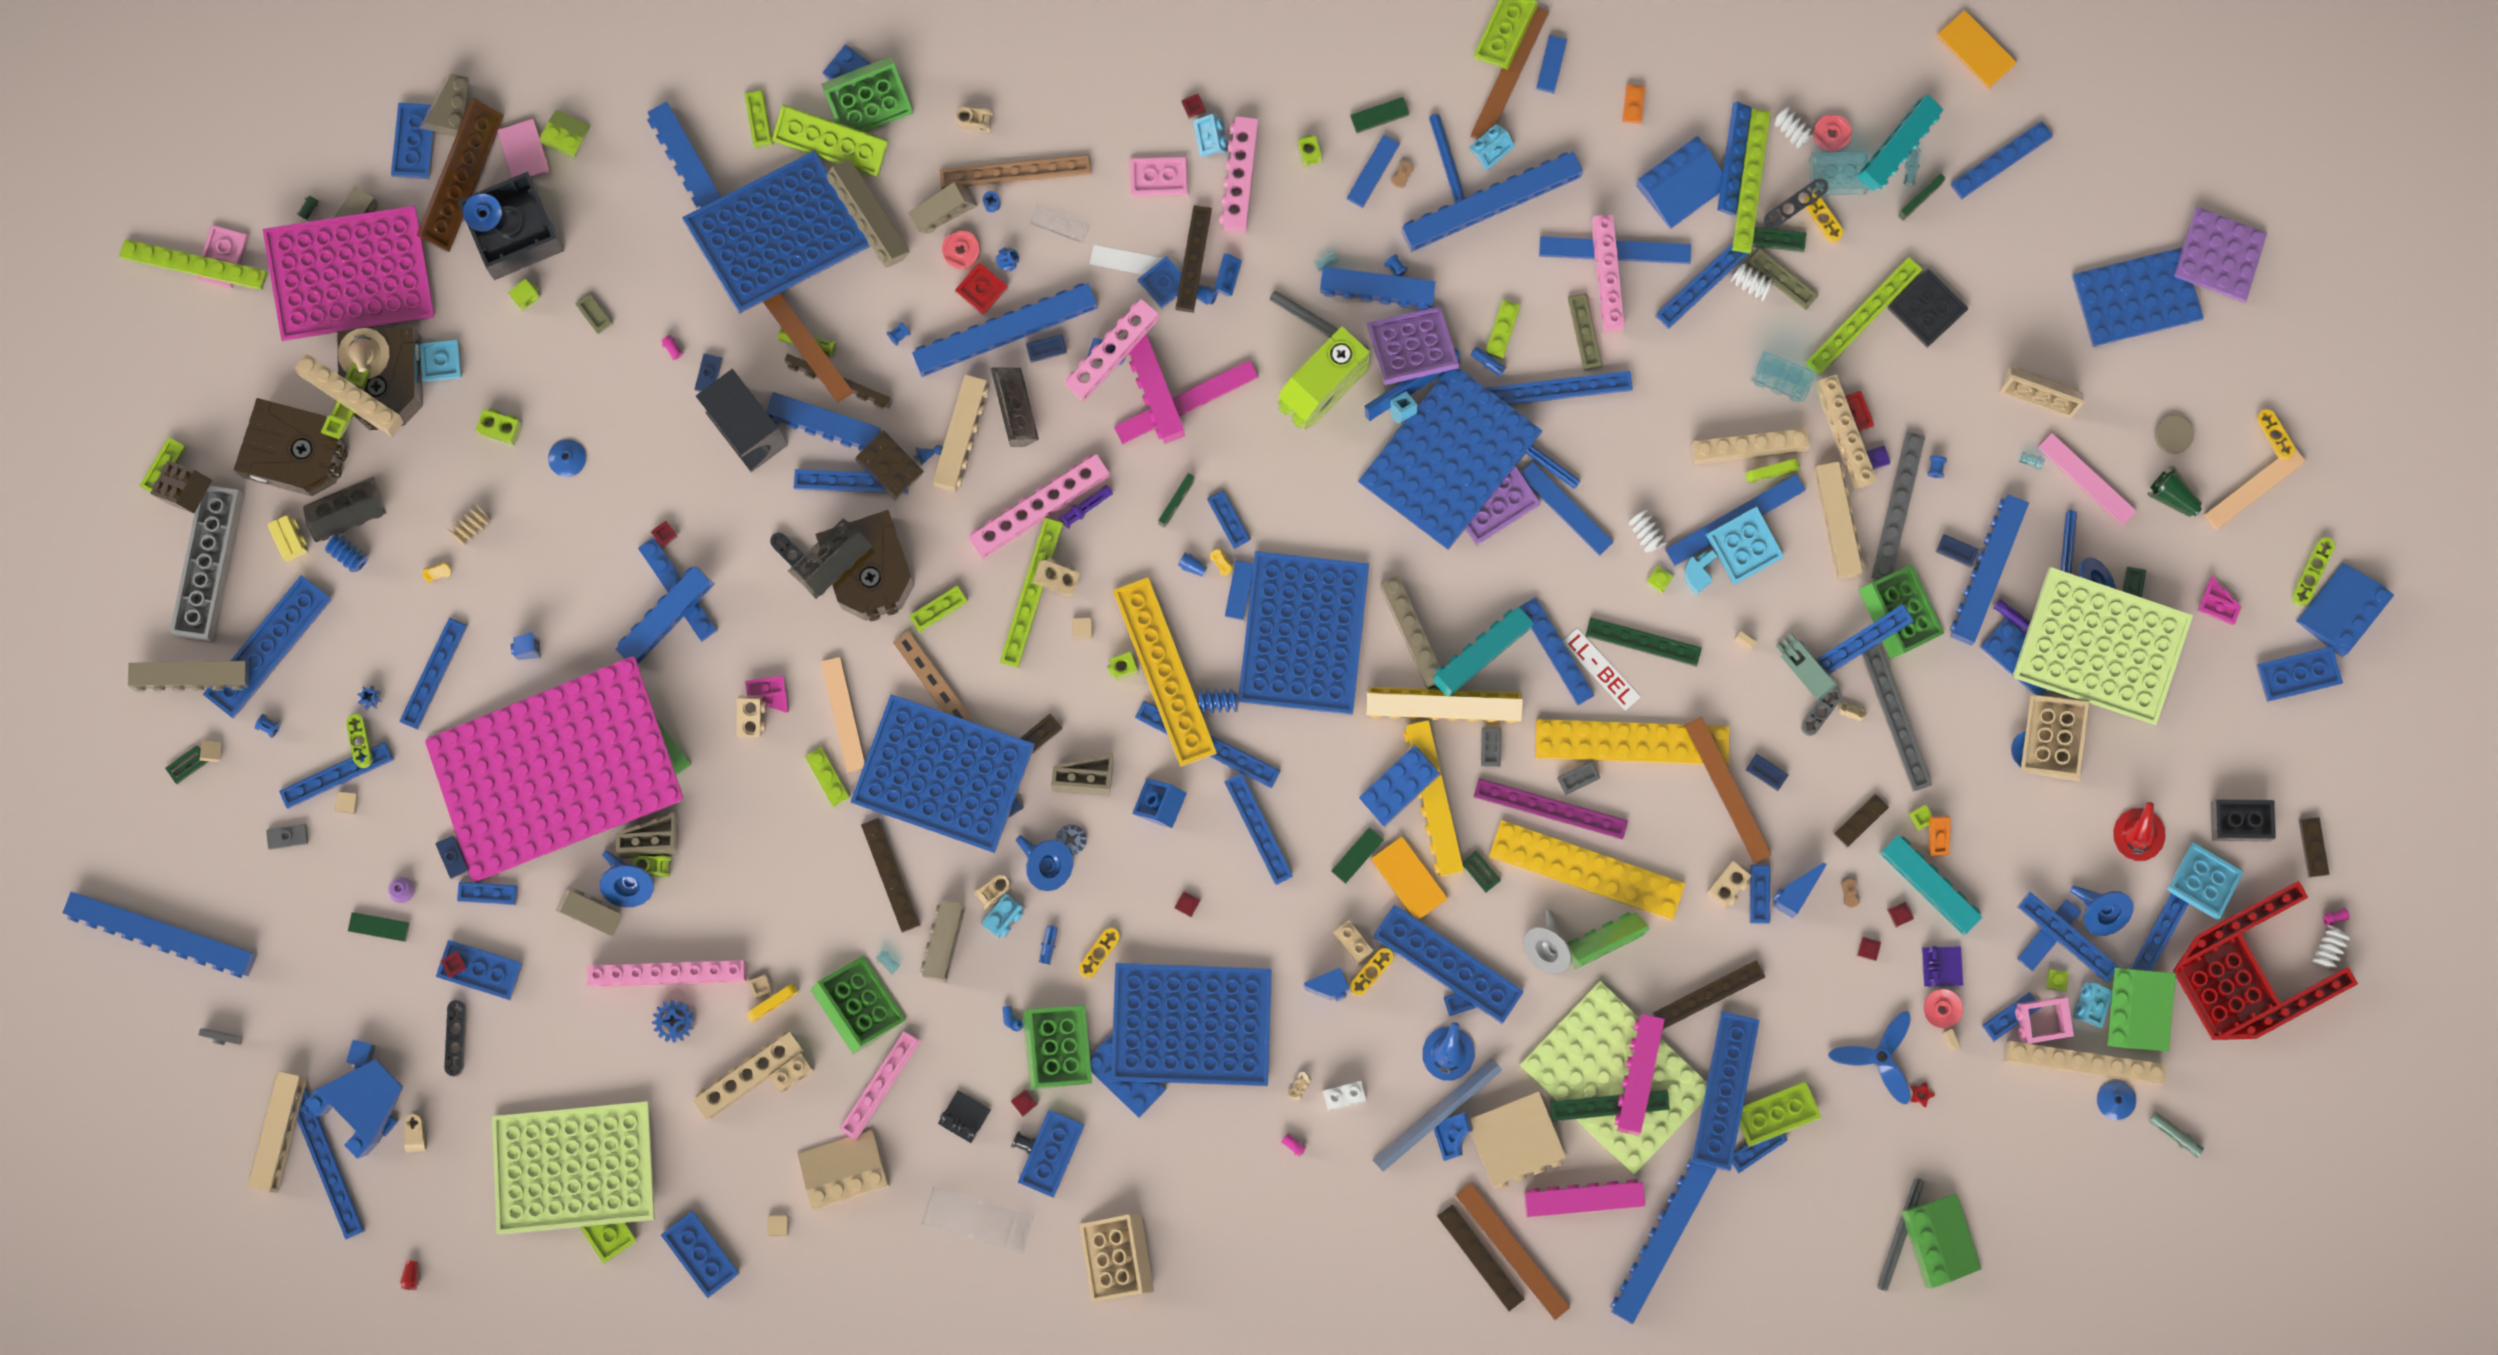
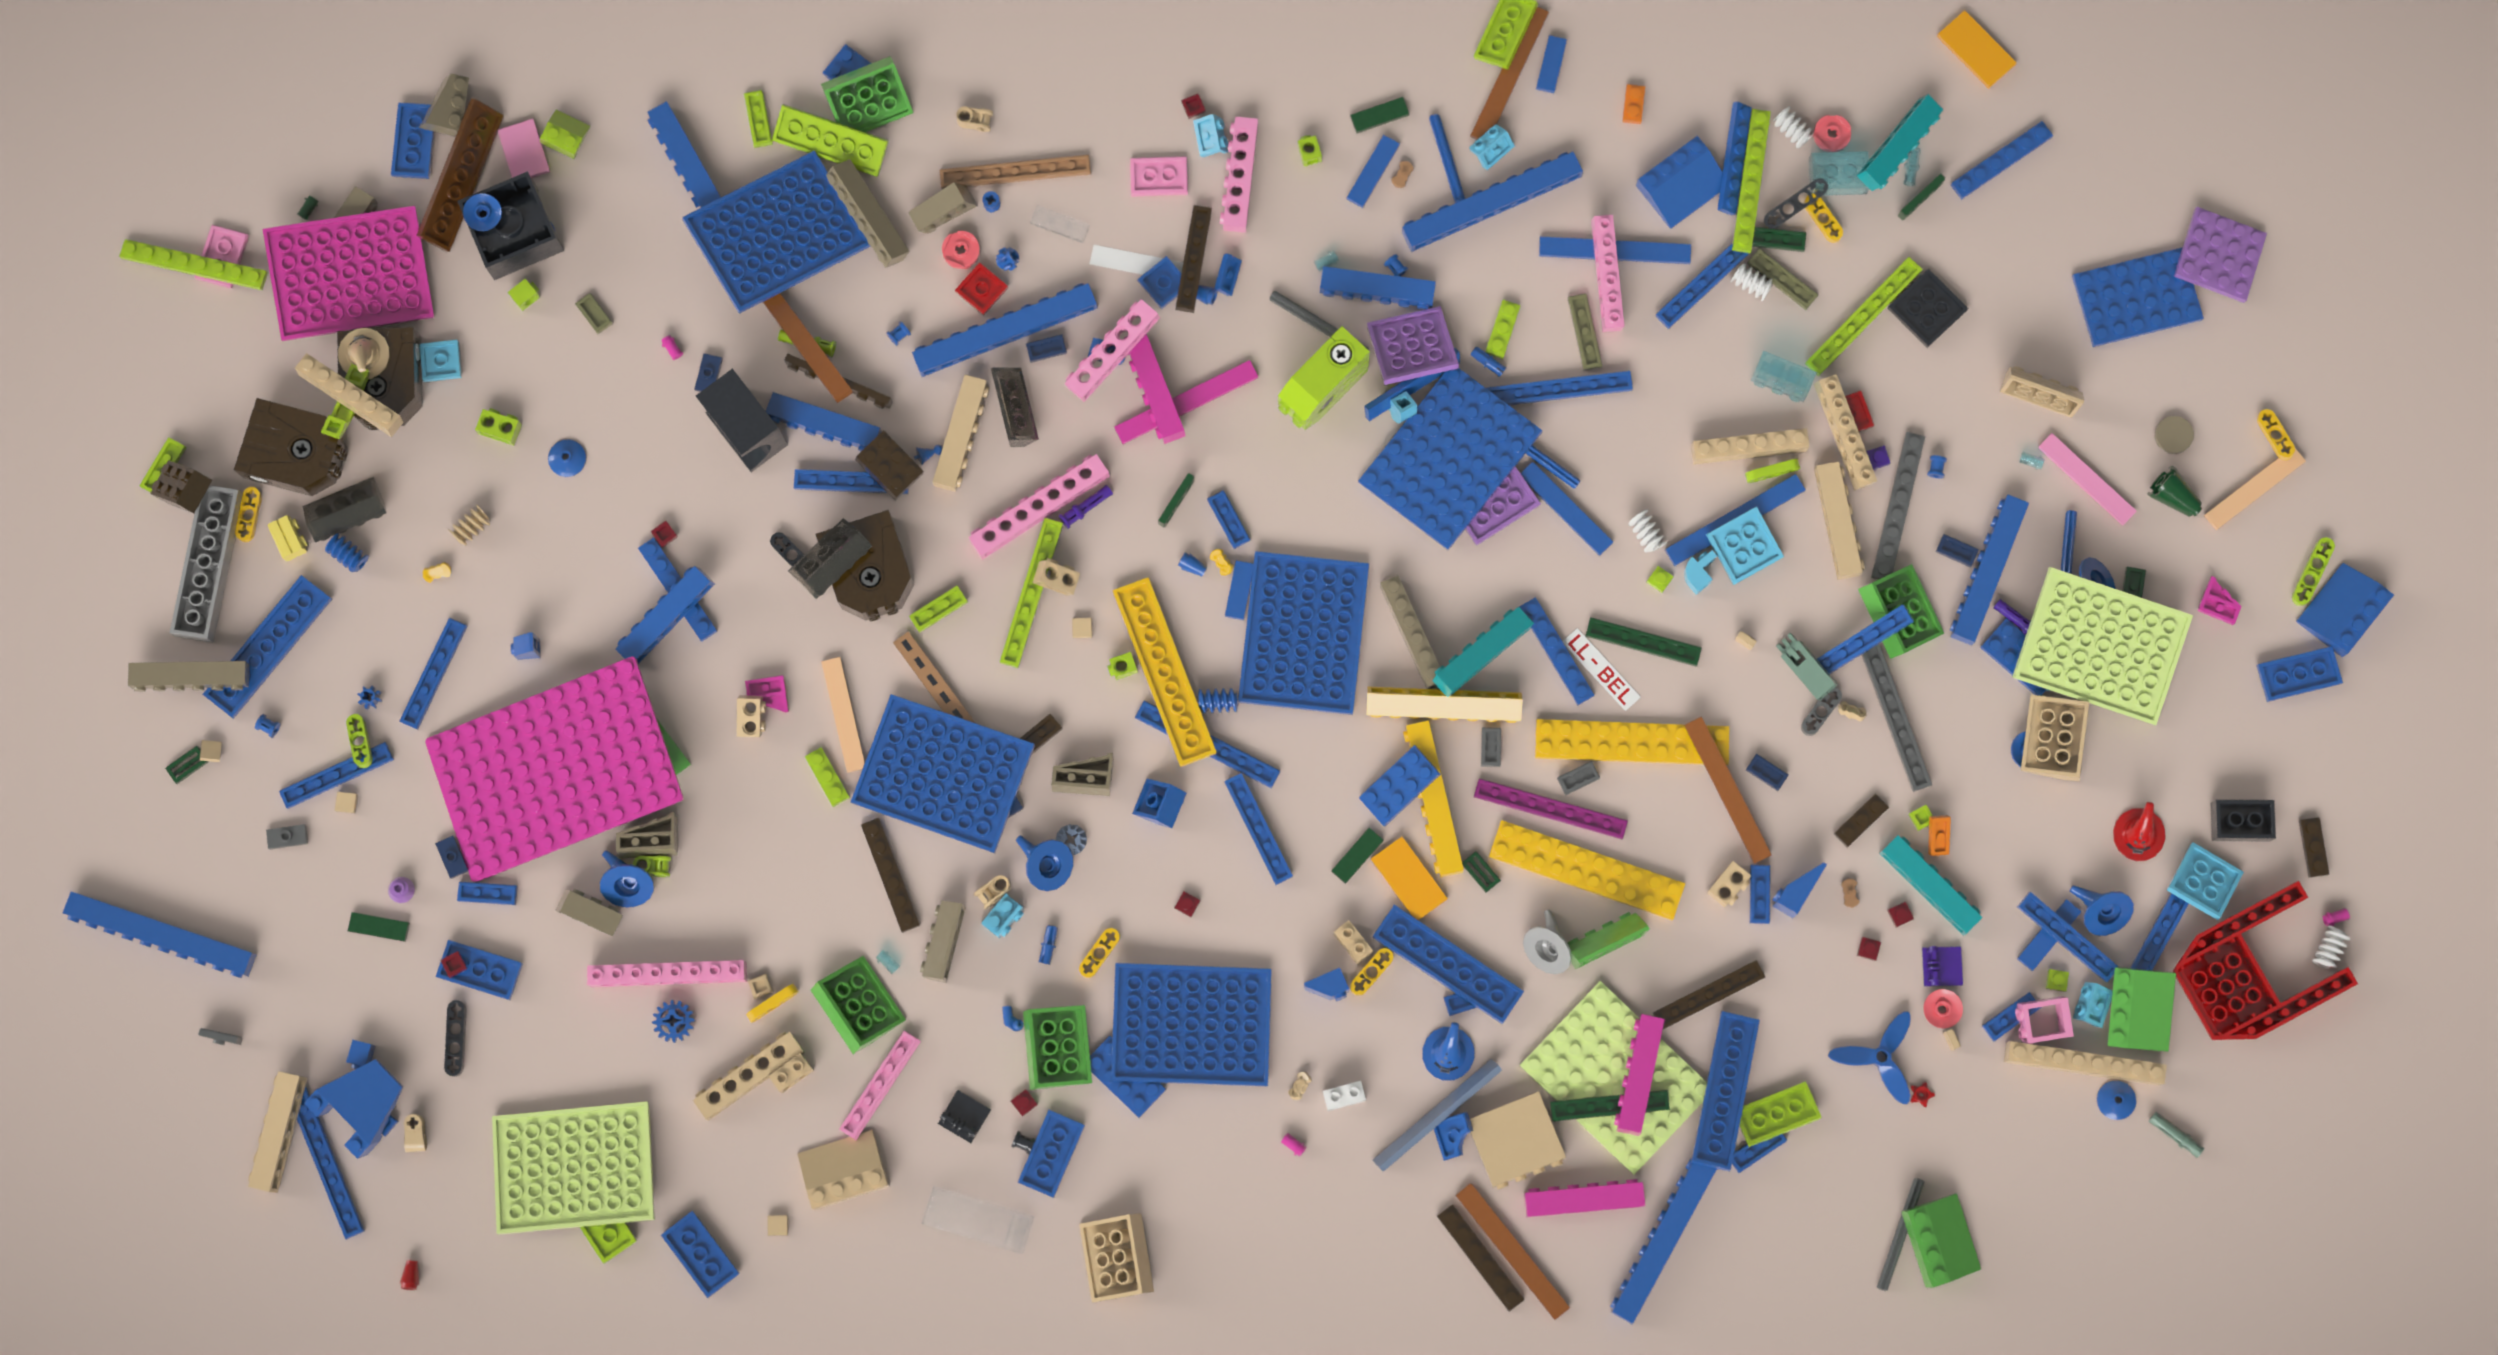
none -> yellow beam [235,487,262,542]

